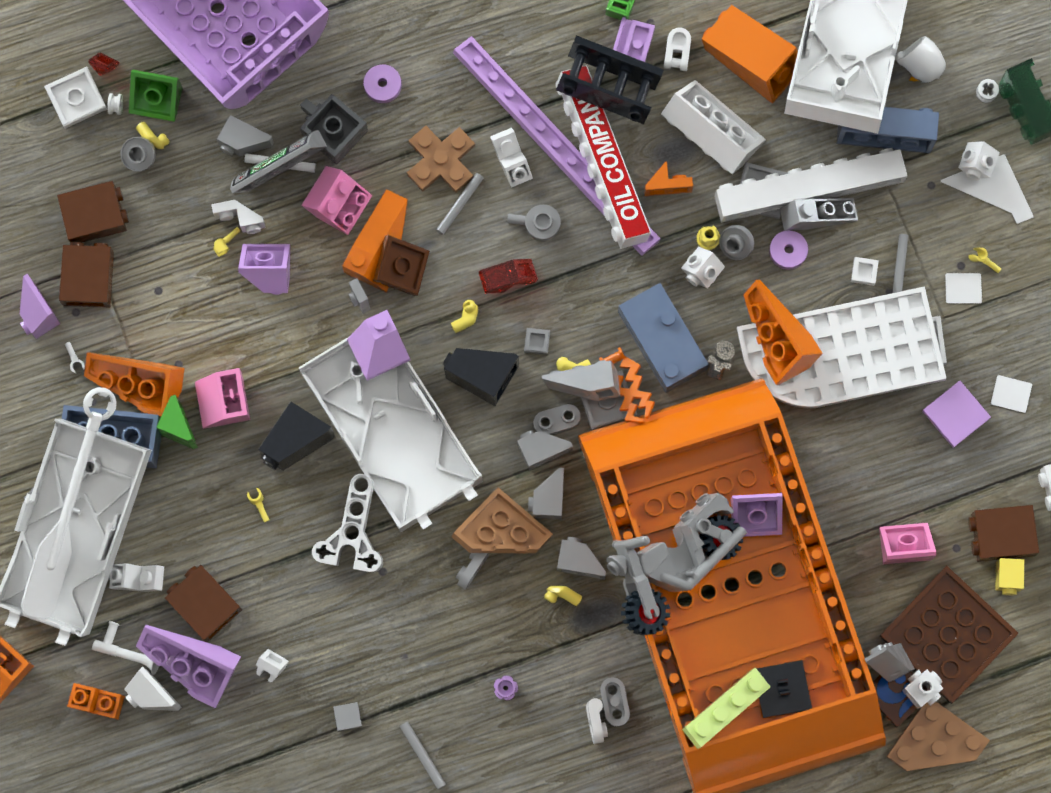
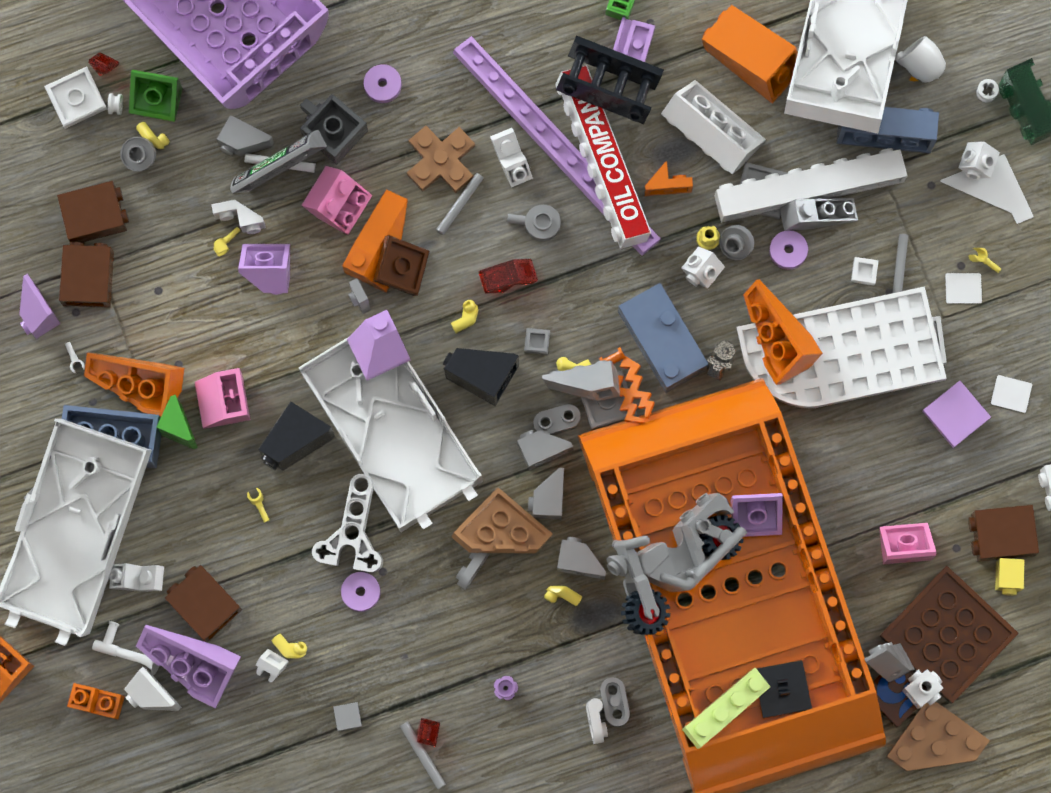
white piece [21,387,117,619] -> none
white plate [664,28,691,71] -> none
none -> light yellow arm [271,633,307,659]
none -> lavender piece [341,572,380,612]
none -> clear red slope [417,718,440,747]

